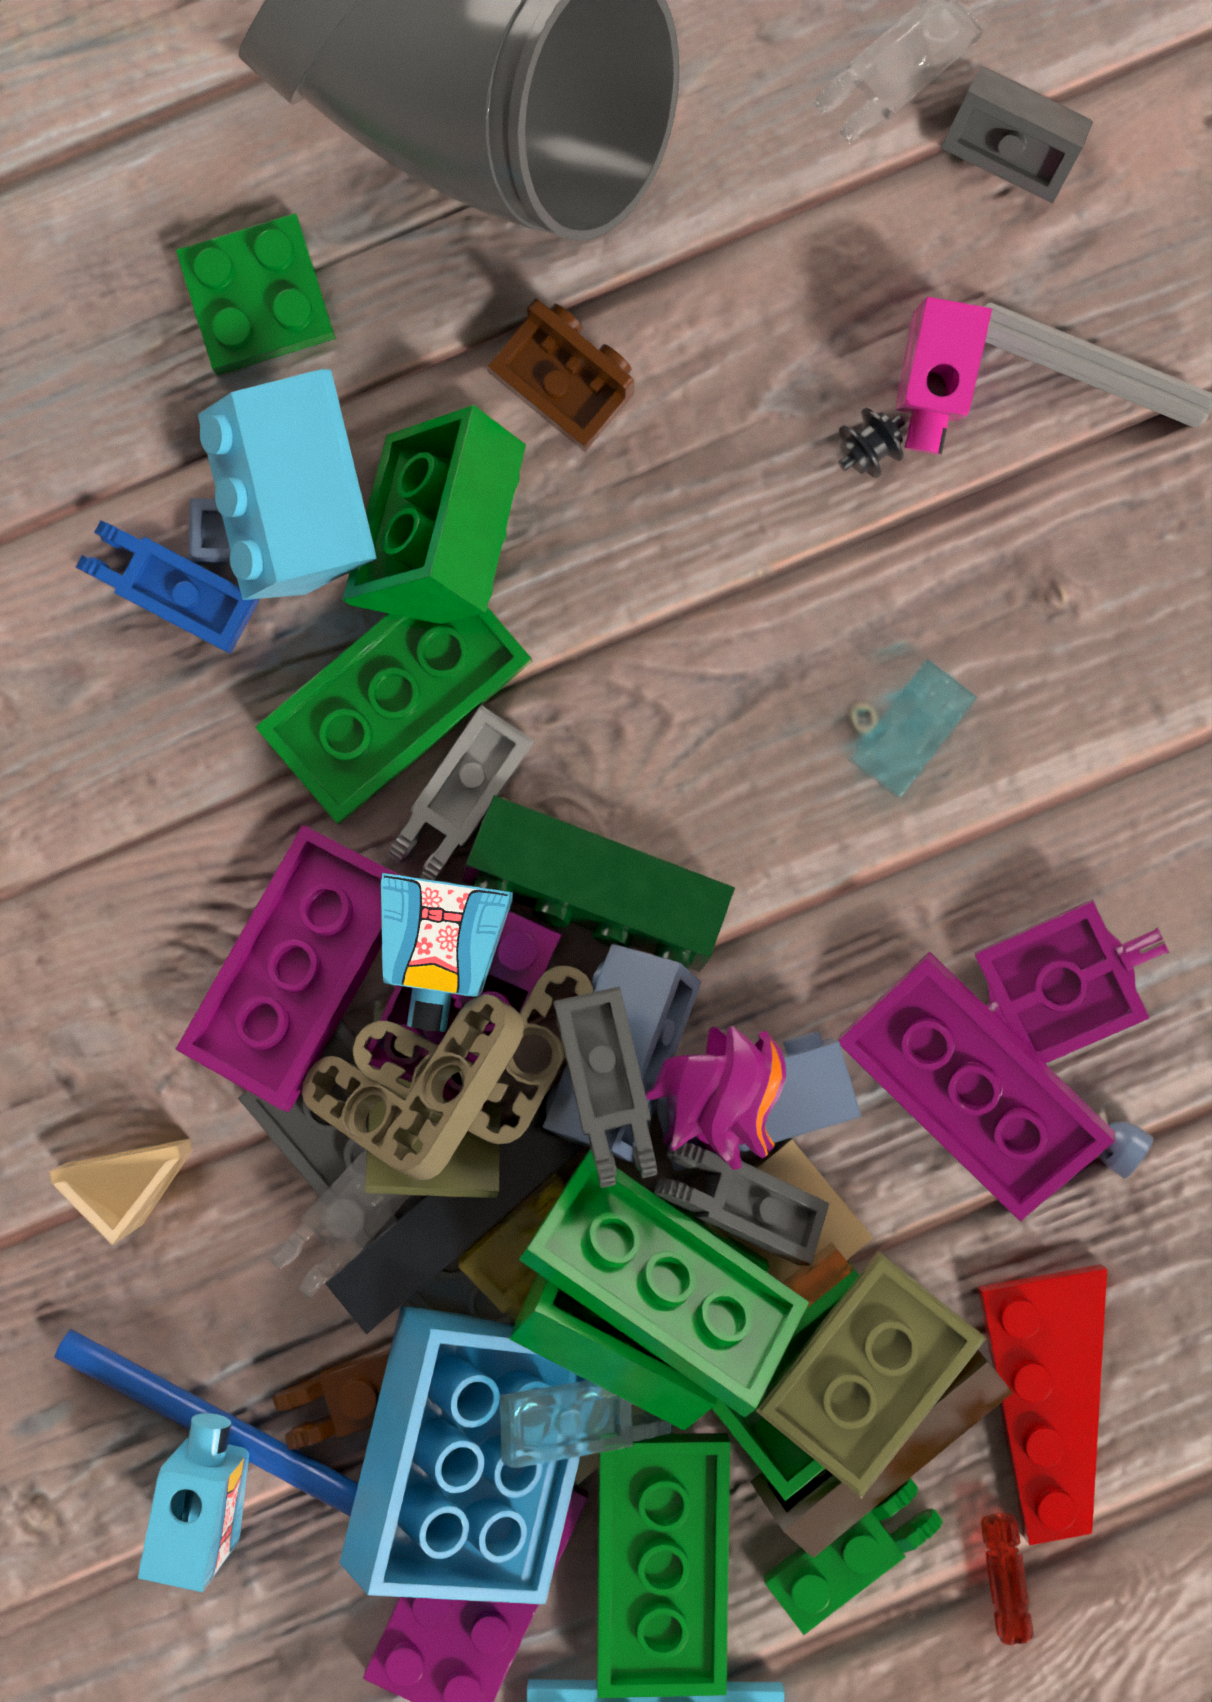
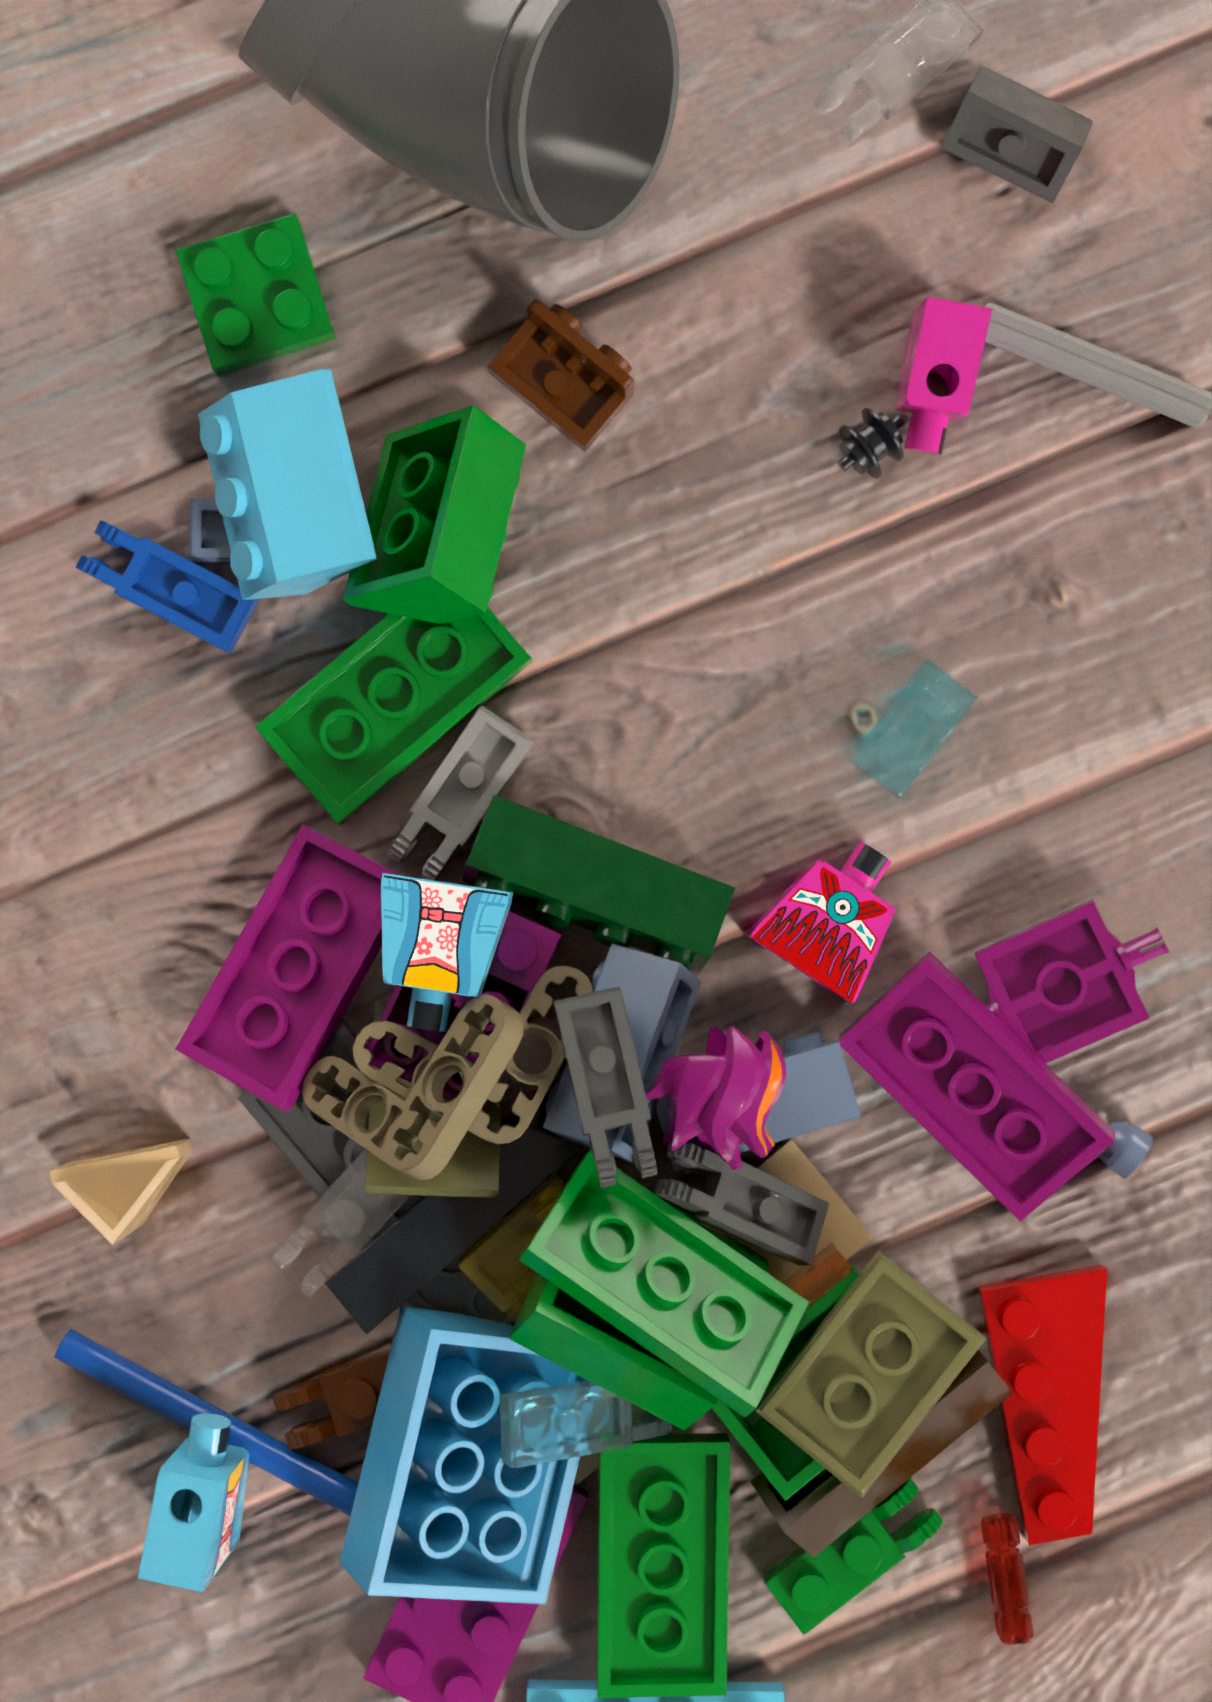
none -> torso [746,841,895,1004]

